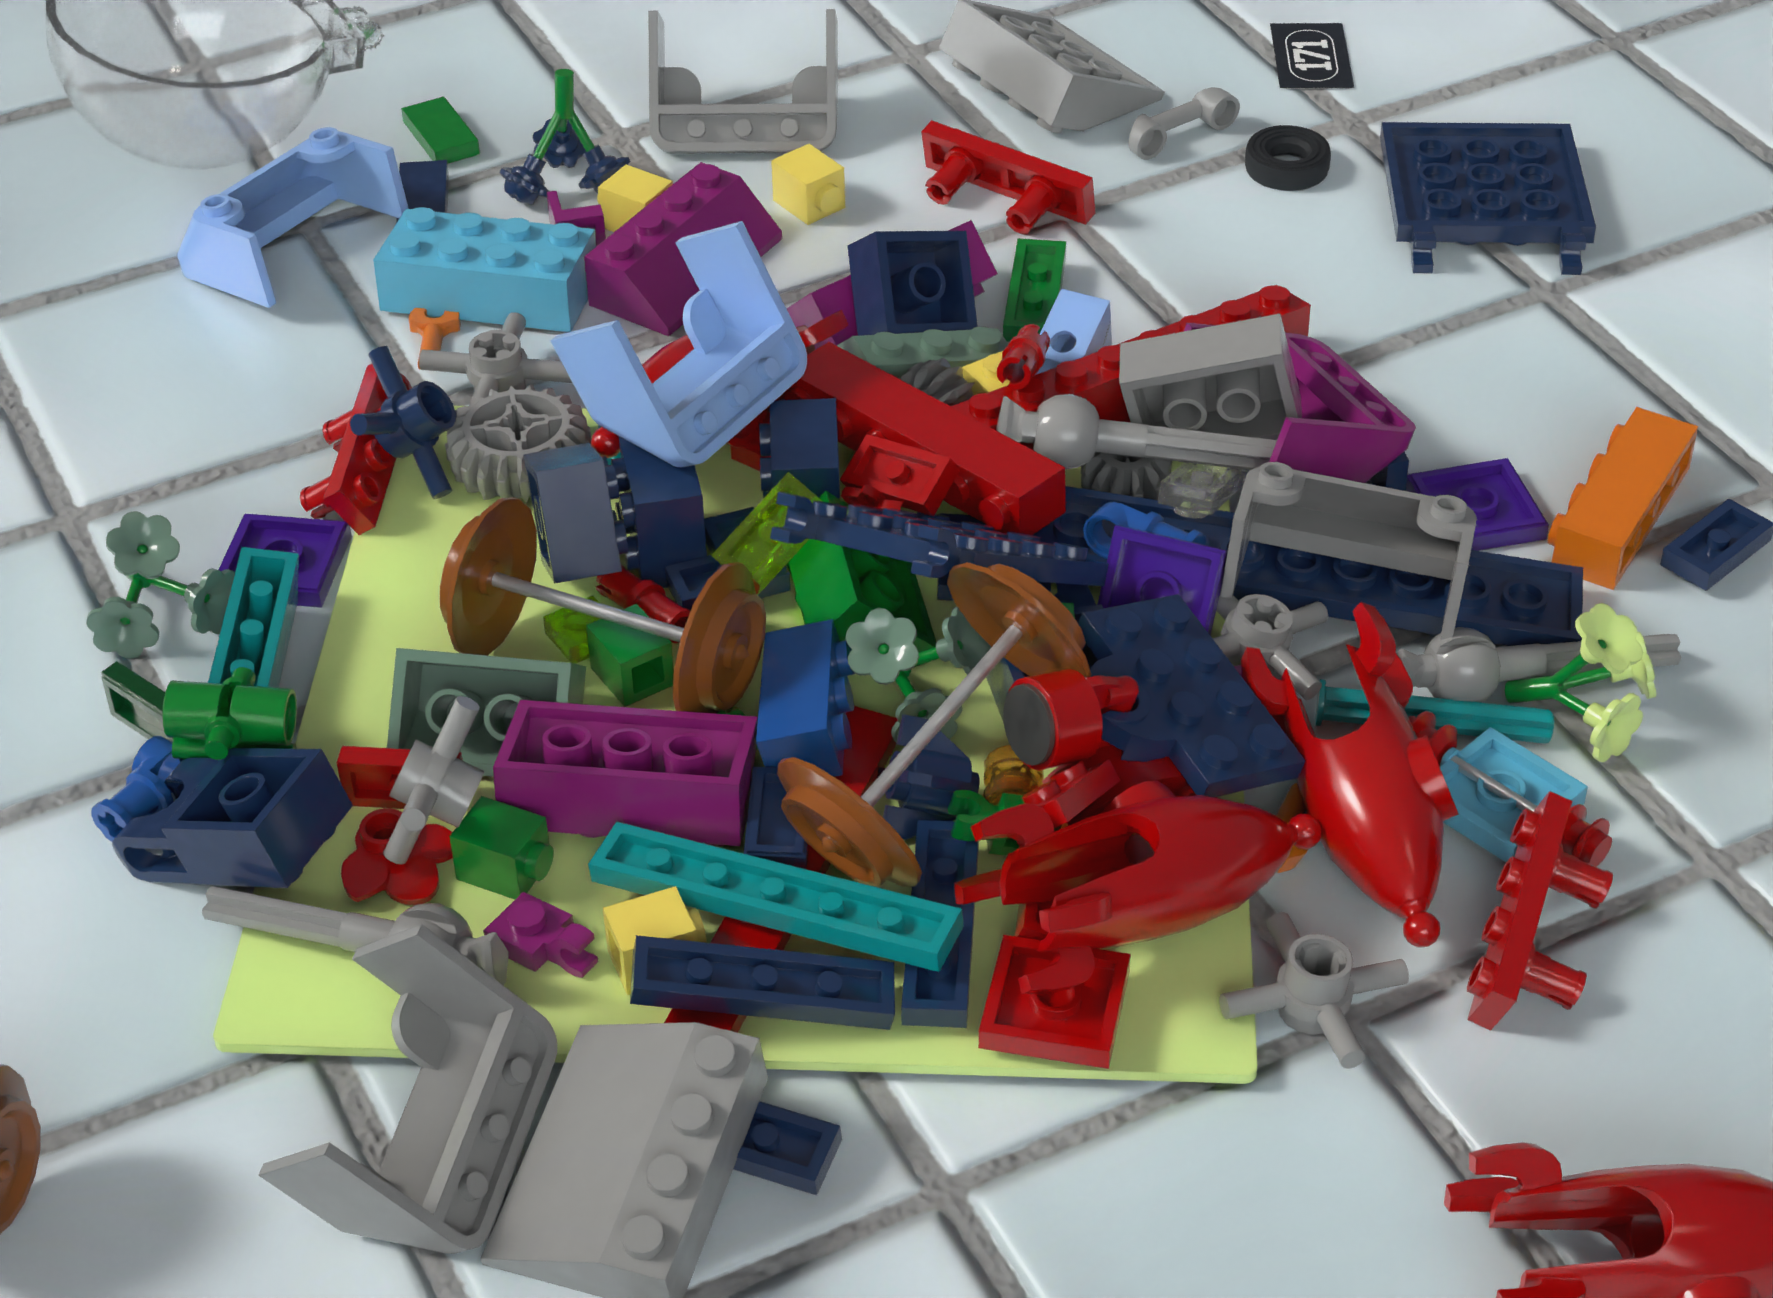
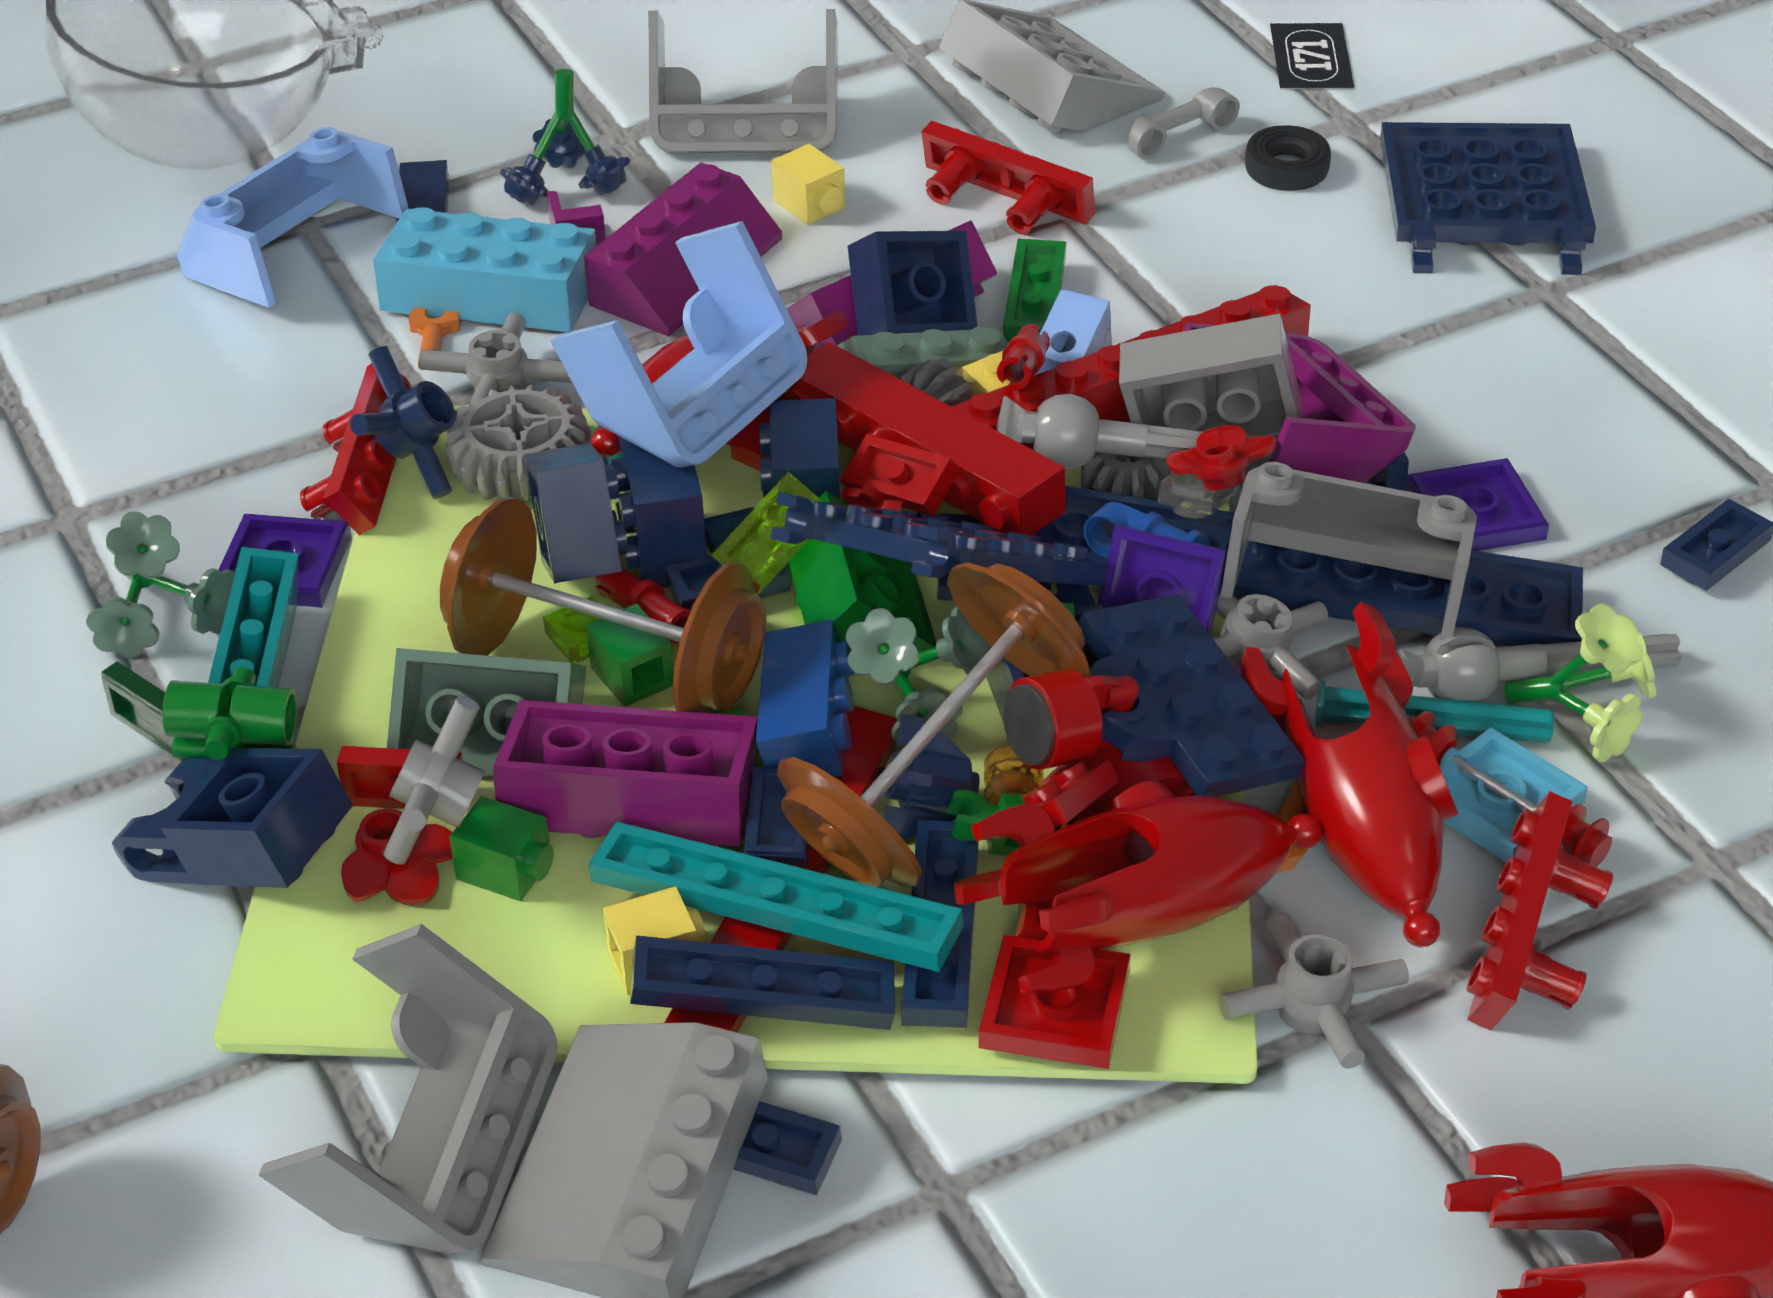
blue connector [91,736,183,842] -> none
light grey piece [202,886,509,986] -> none
green tile [401,96,480,164] -> none
magenta plate [483,892,599,978] -> none
light yellow brick [597,164,673,232] -> none
orange brick [1547,407,1698,590] -> none
none -> red plate [1166,425,1277,490]

